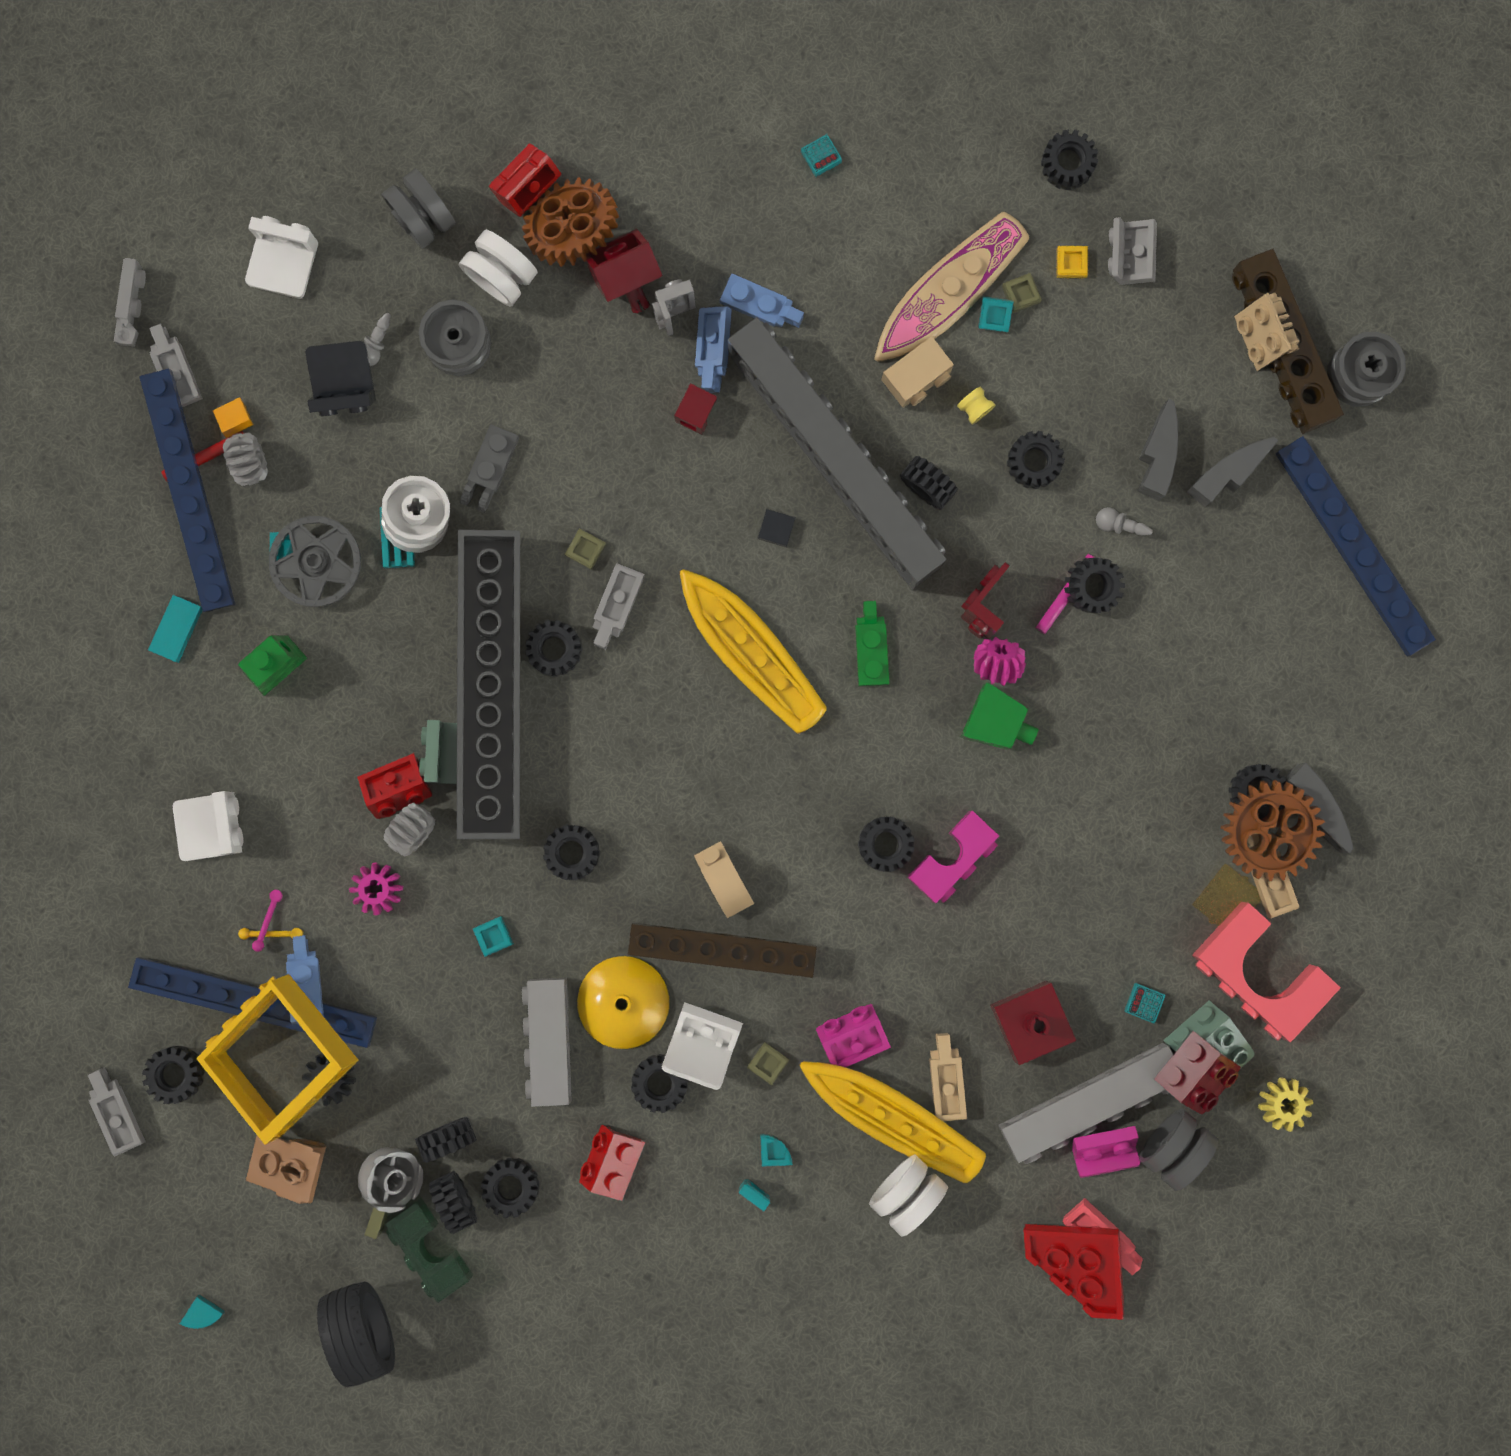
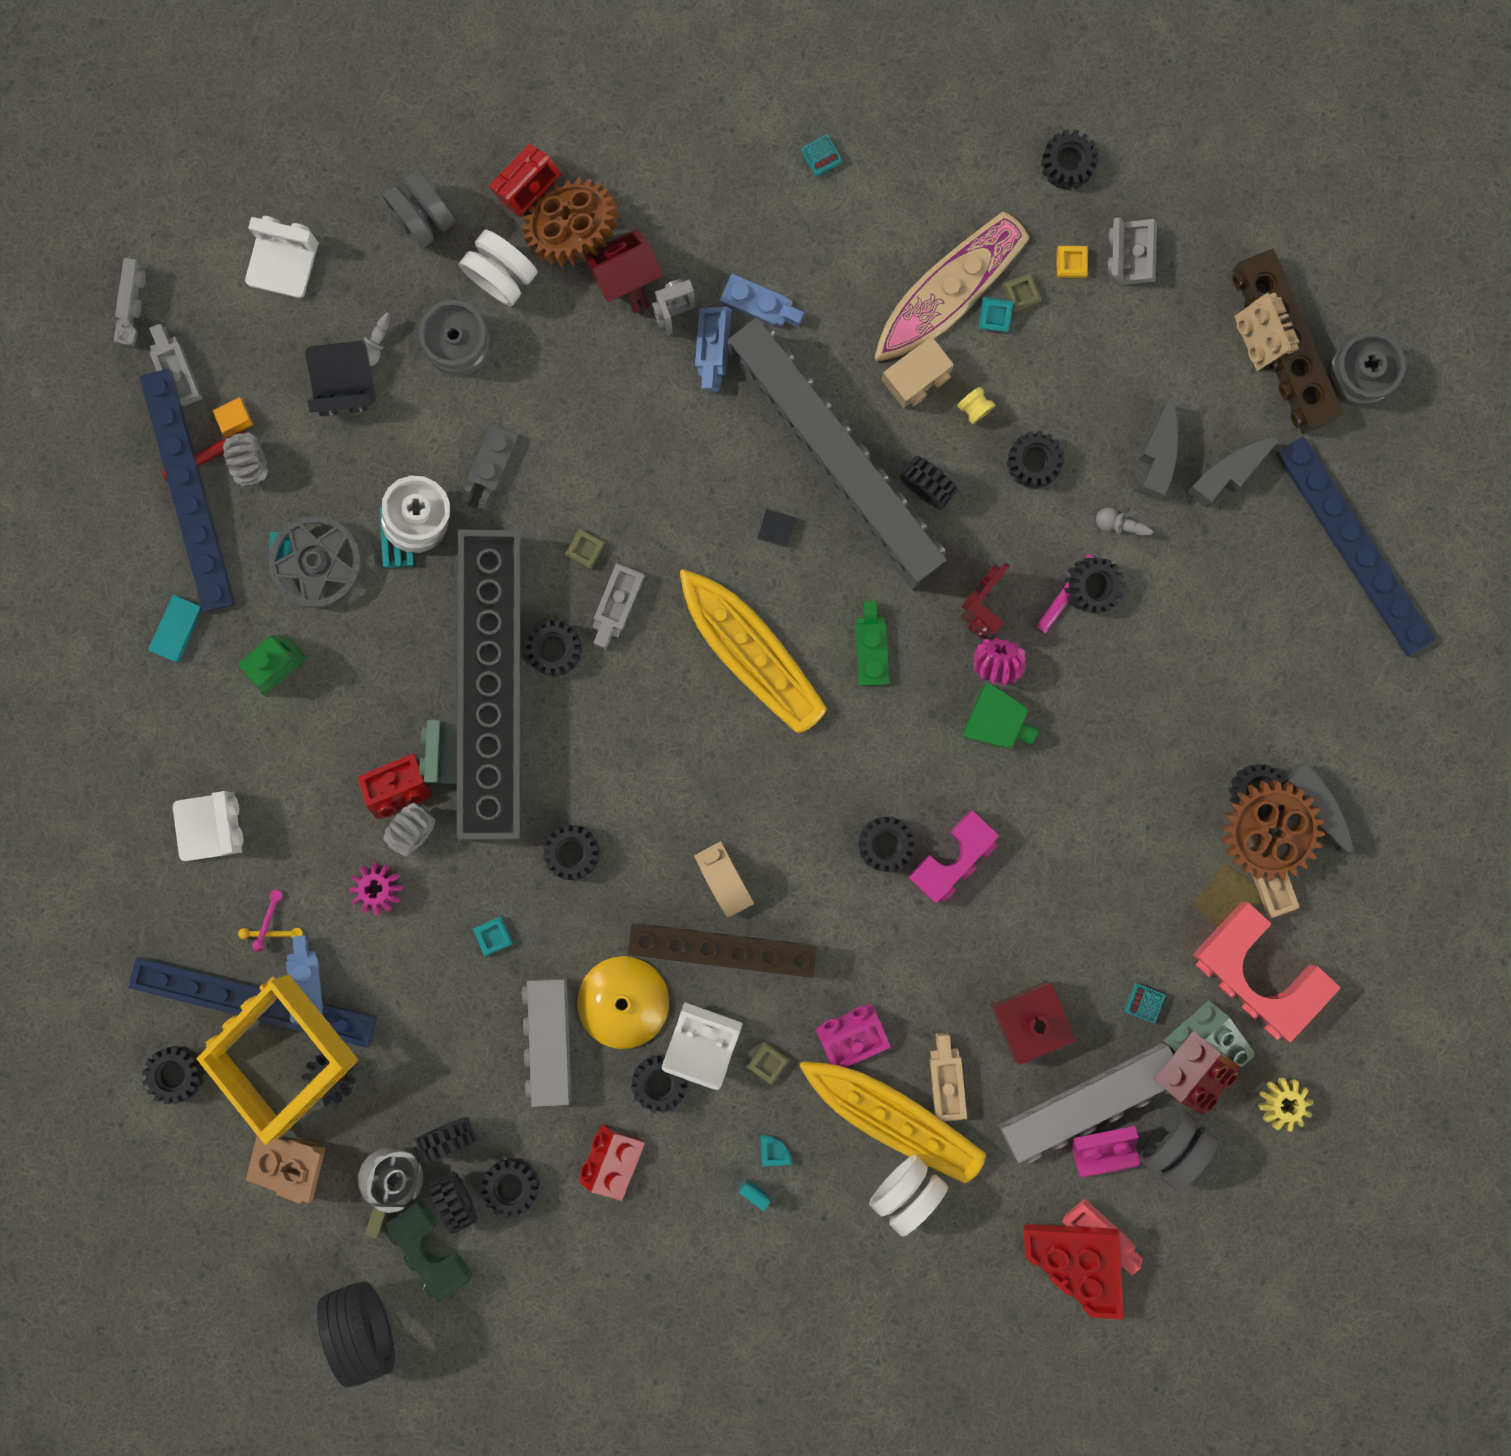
light grey hinge [88,1067,146,1157] -> none
teal tile [180,1295,225,1329] -> none
dark red panel [674,383,717,435] -> none

